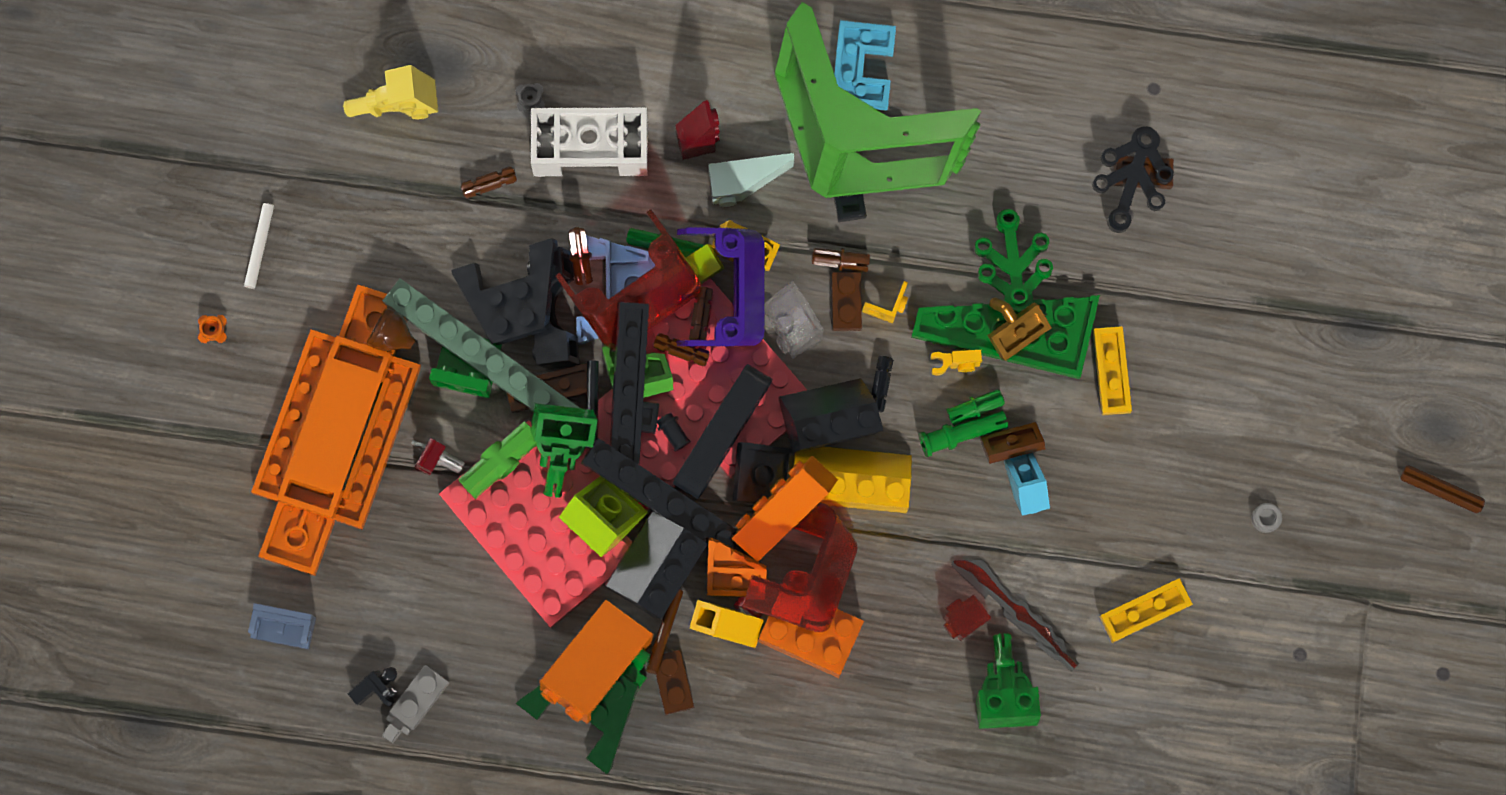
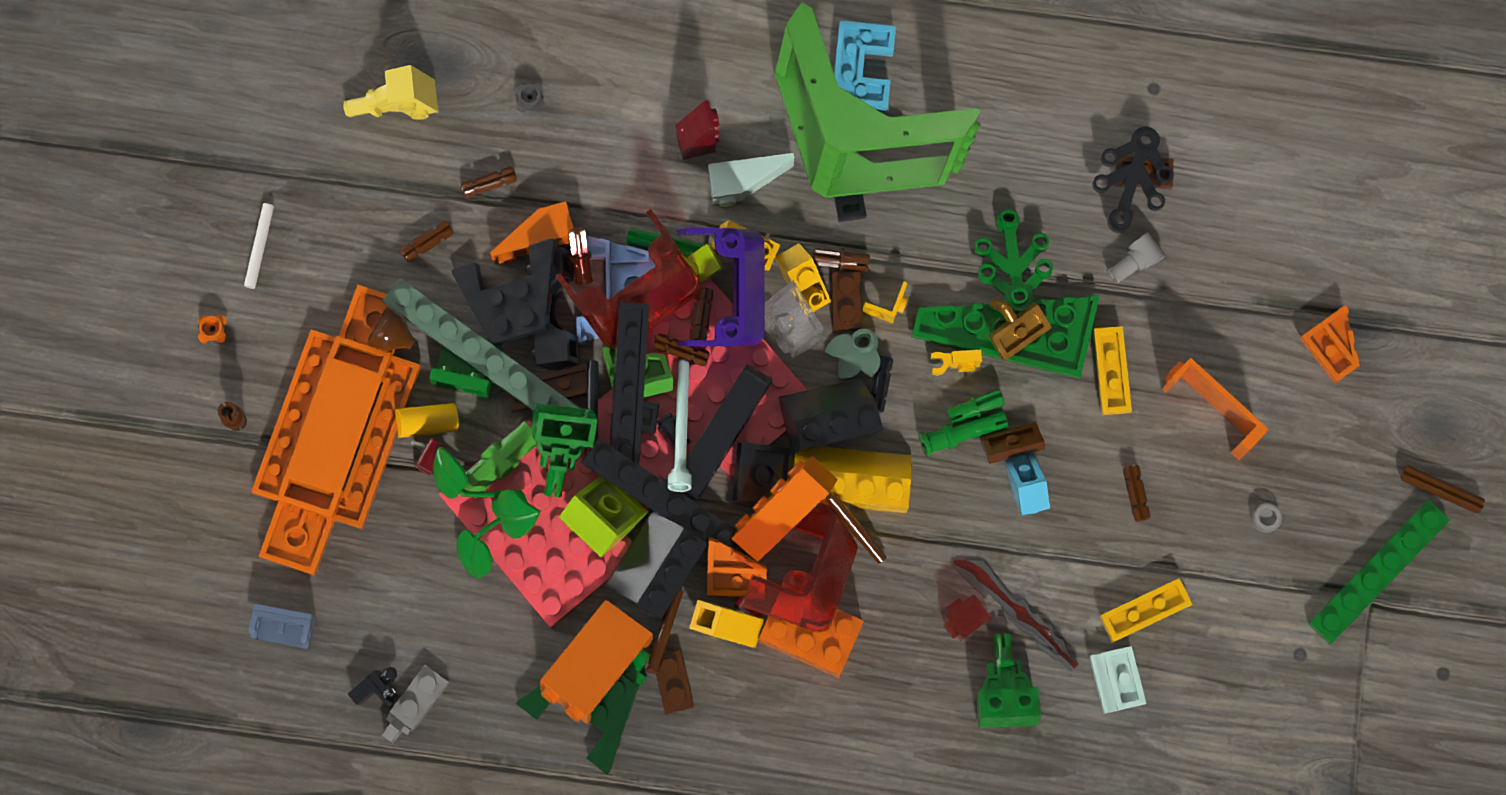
white plate [531,107,648,176] -> none
none -> reddish brown pin [217,402,247,431]
none -> yellow brick [395,403,459,438]
none -> reddish brown axle [400,221,454,262]
none -> green plant [433,447,541,579]
none -> orange slope [490,201,573,265]
none -> light aqua piece [668,359,692,492]
none -> yellow slope [775,243,831,315]
none -> sand green plate [825,328,881,380]
none -> reddish brown bar [825,492,886,564]
none -> light aqua plate [1089,646,1147,714]
none -> light grey pin [1108,233,1166,284]
none -> reddish brown axle [1123,464,1151,522]
none -> orange panel [1162,357,1269,460]
none -> orange wing [1299,305,1360,384]
none -> green plate [1308,500,1450,645]

